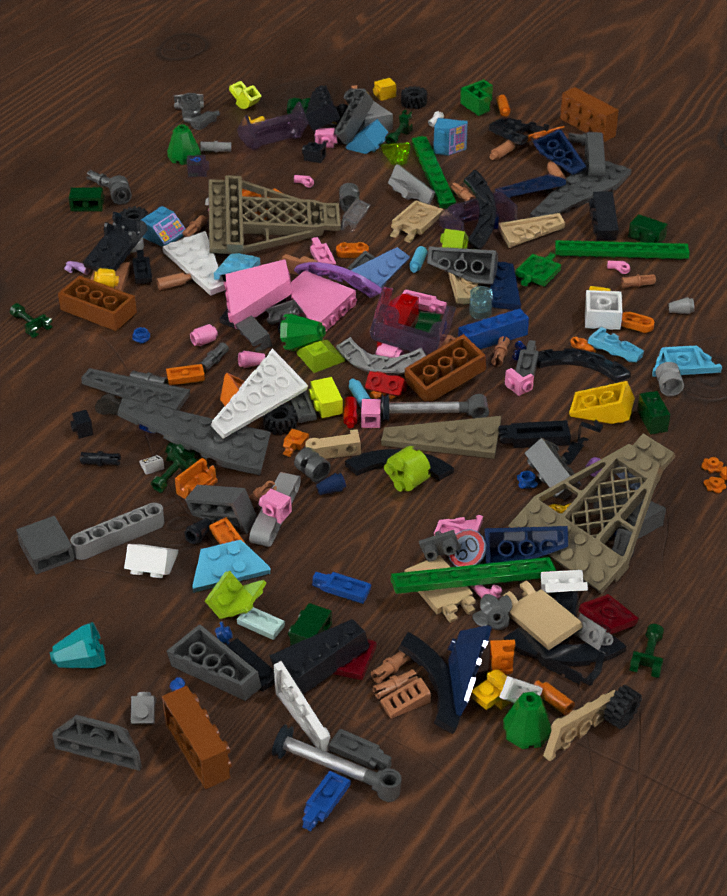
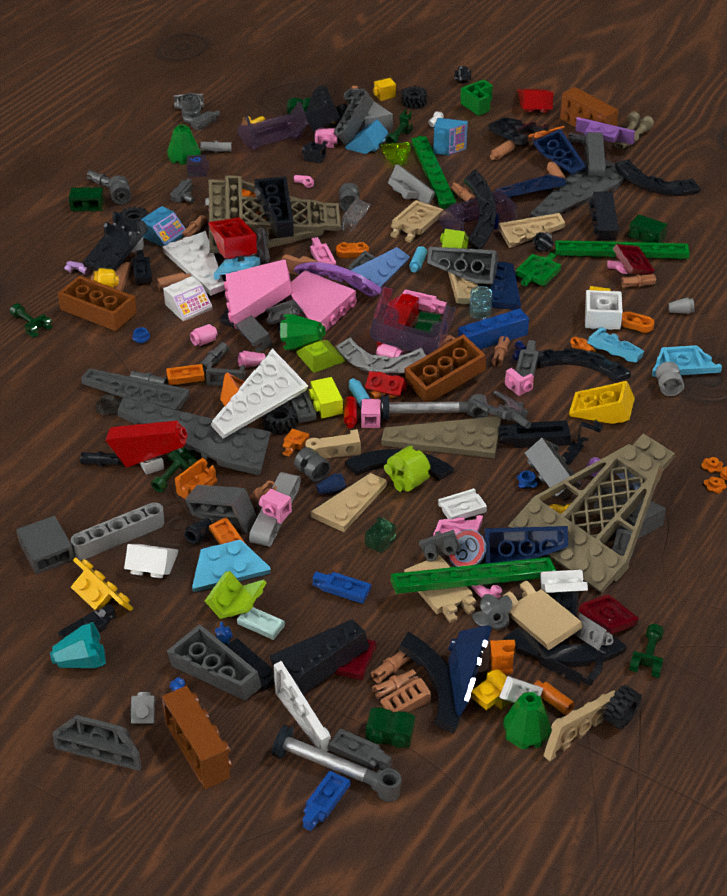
black plate [70,410,94,439] -> none
neon yellow brick [229,81,262,109] -> none
dark green brick [288,603,332,646] -> none
orange cylinder [496,95,511,117] -> none
dark green brick [637,391,671,434] -> none
none -> black hinge [58,604,116,640]
none -> yellow bracket [71,557,134,611]
none -> red slope [105,420,188,467]
none -> white slope [163,276,213,322]
none -> dark grey piece [171,178,195,203]
none -> dark grey hinge [206,363,246,386]
none -> red slope [208,217,257,259]
none -> dark grey hinge [253,228,270,264]
none -> black wedge [254,176,294,238]
none -> tan wing [311,473,387,532]
none -> clear green brick [365,517,396,553]
none -> dark green brick [365,707,416,748]
none -> white plate [438,489,487,520]
none -> black gear [454,66,471,84]
none -> dark grey bar [471,390,531,429]
none -> red slope [517,89,554,112]
none -> black gear [533,232,553,252]
none -> medium lavender bracket [576,117,635,144]
none -> dark tan piece [613,111,654,149]
none -> dark red plate [613,244,655,275]
none -> black tile [614,159,701,196]

